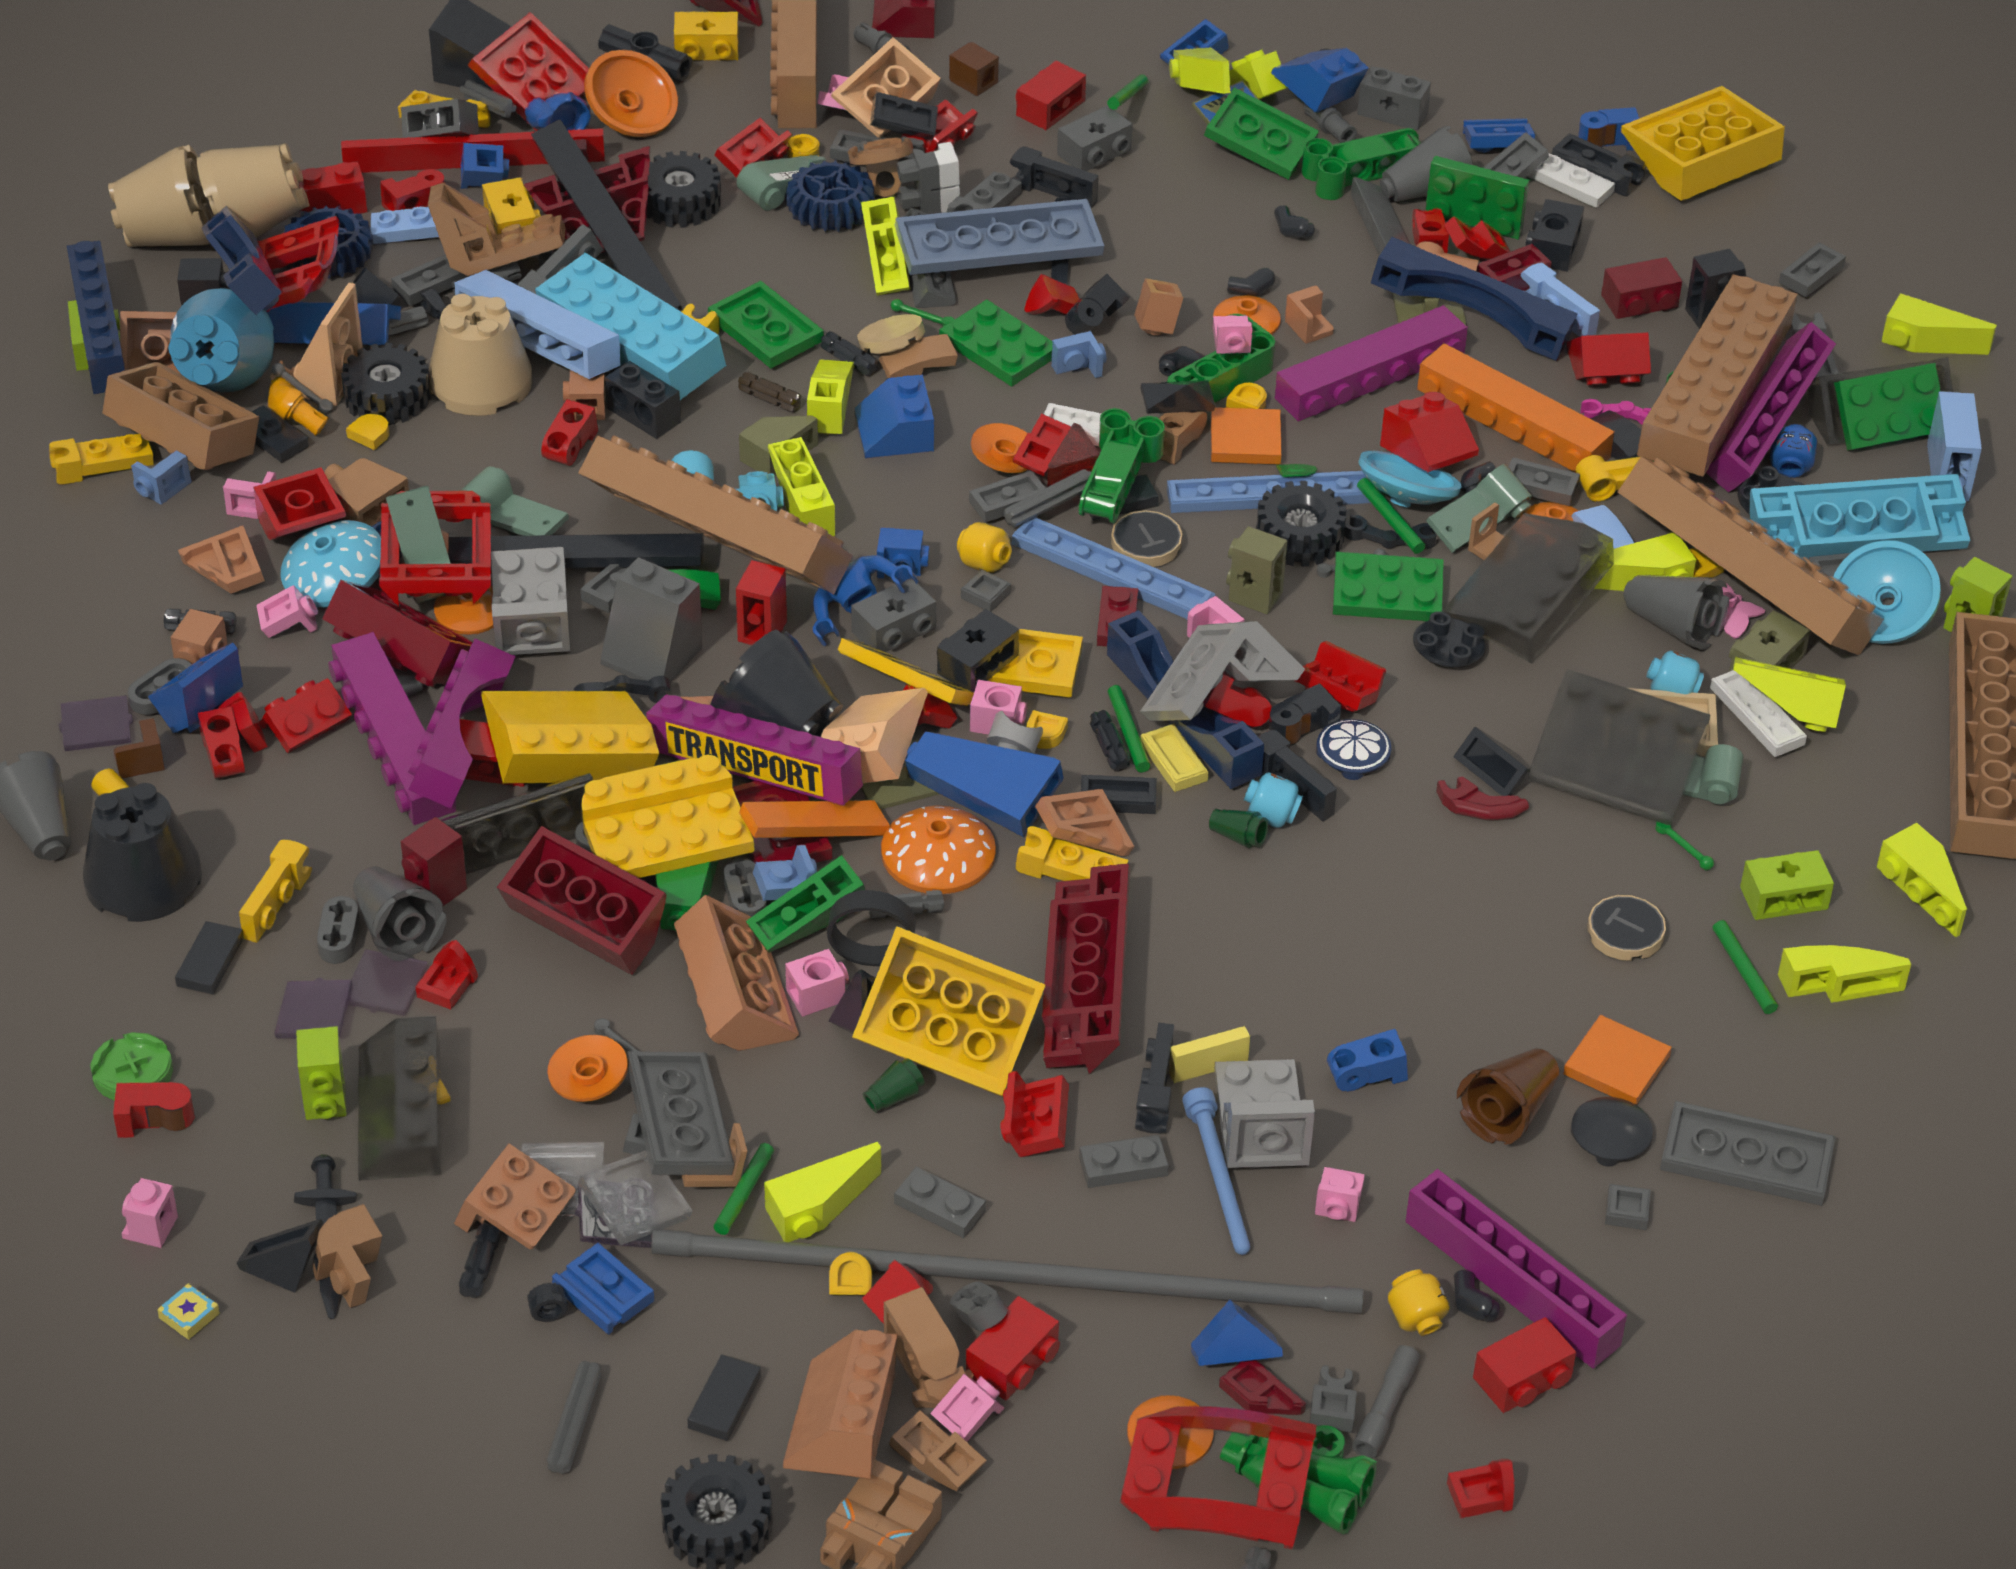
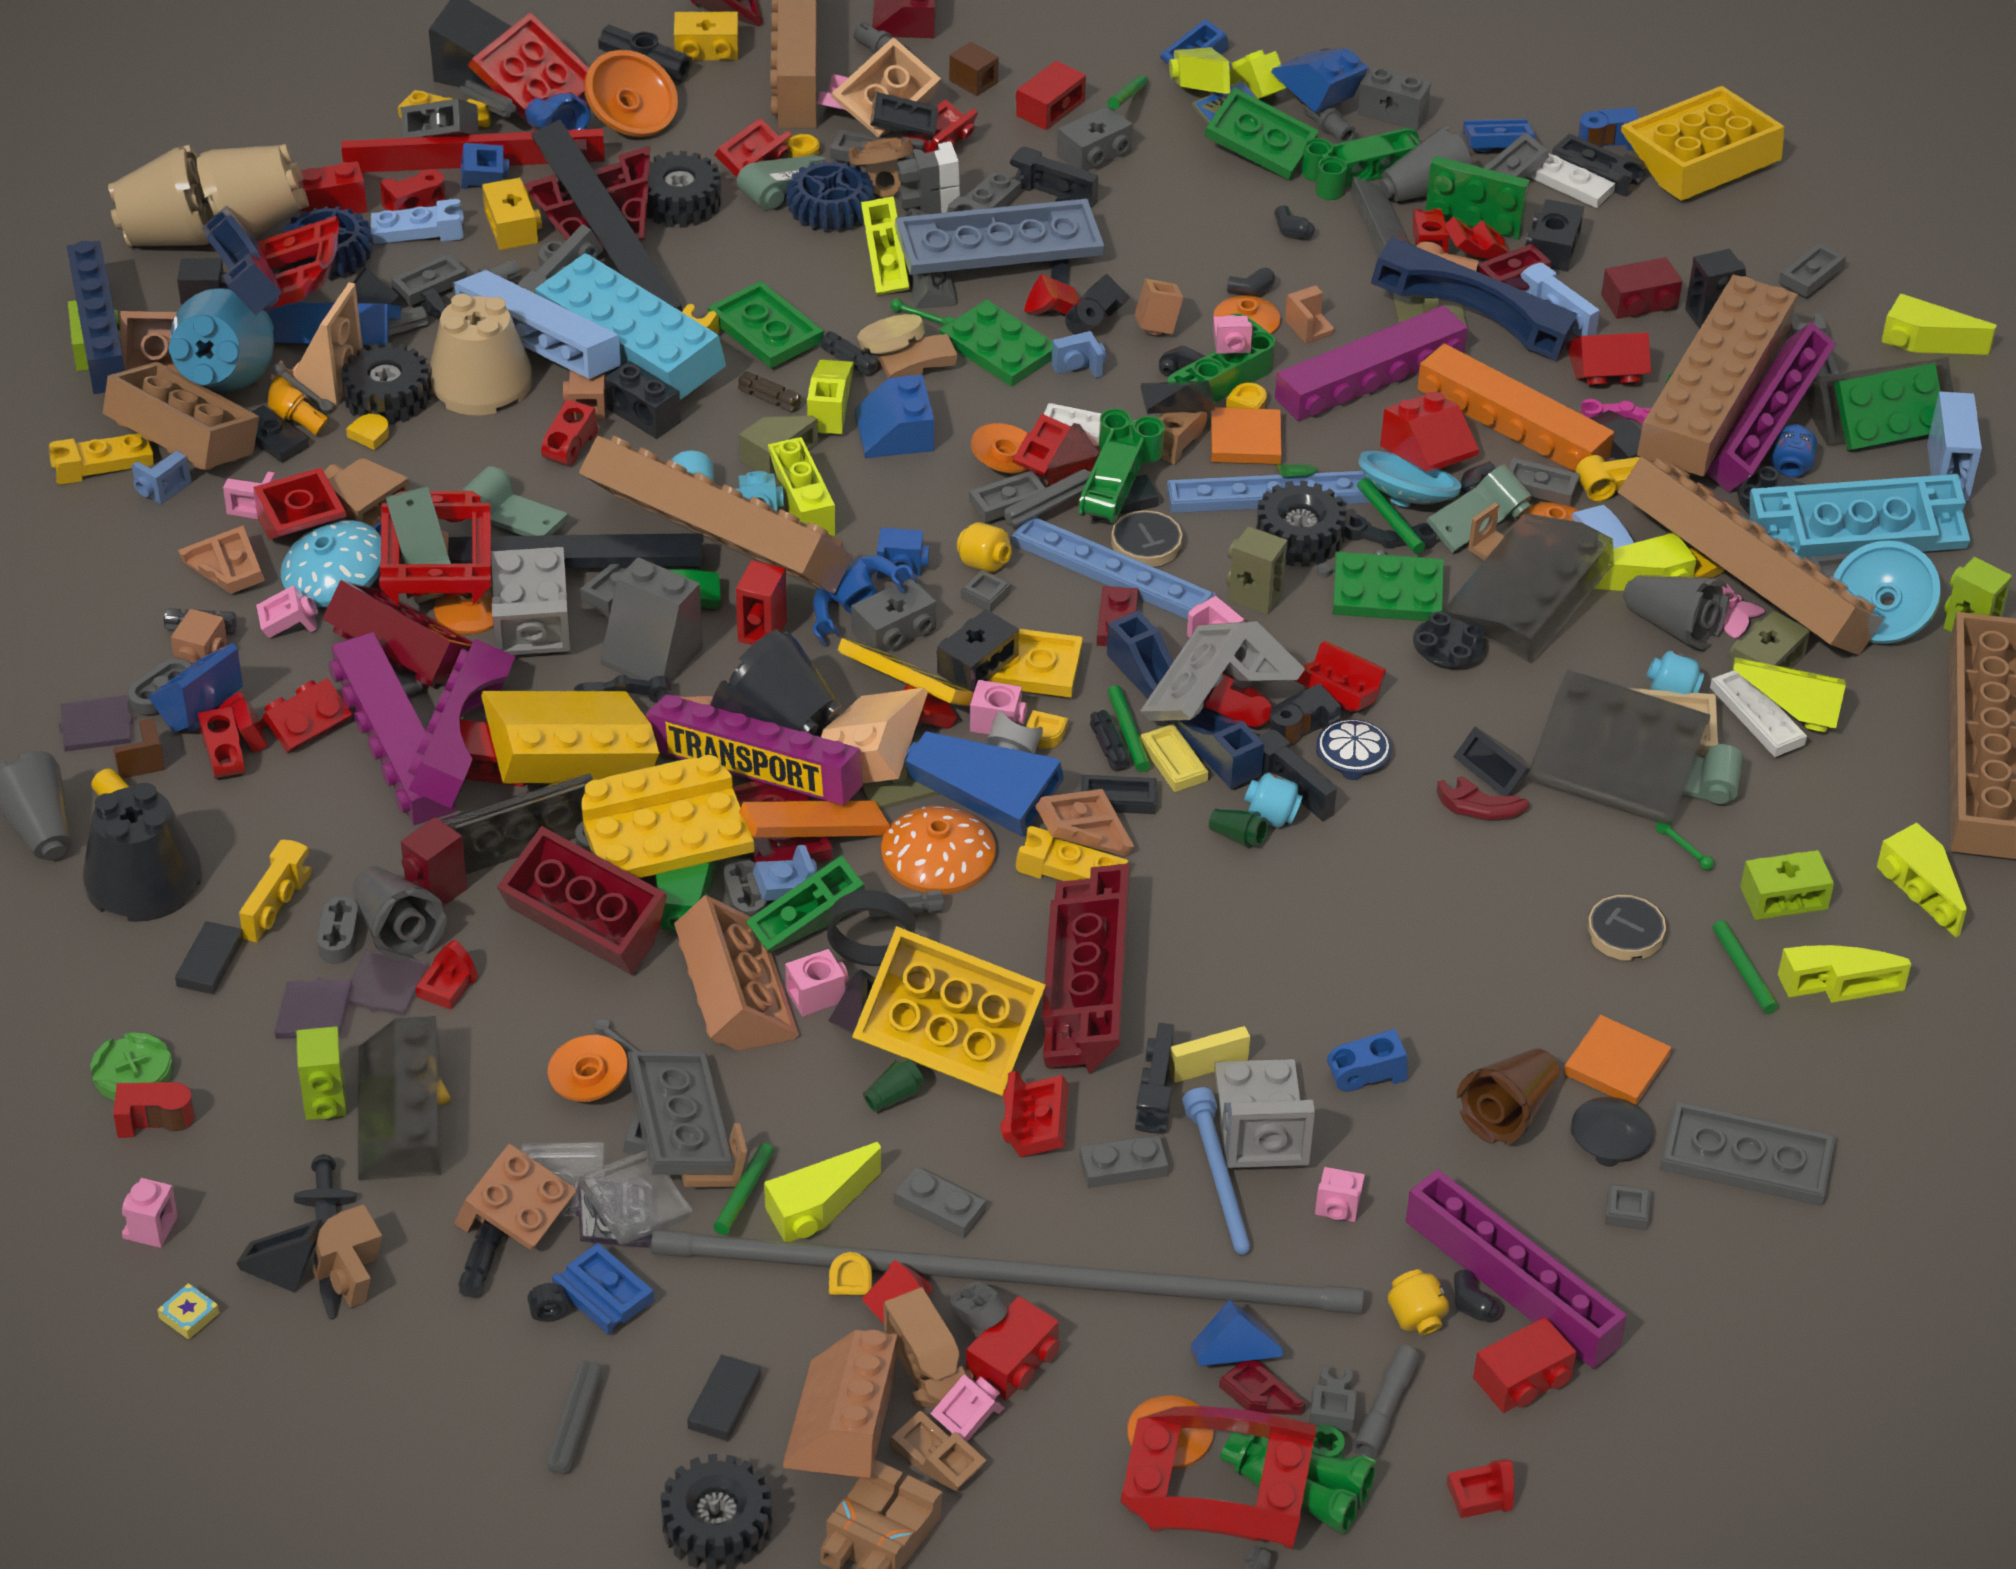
medium nougat bracket [428,183,565,276] -> none

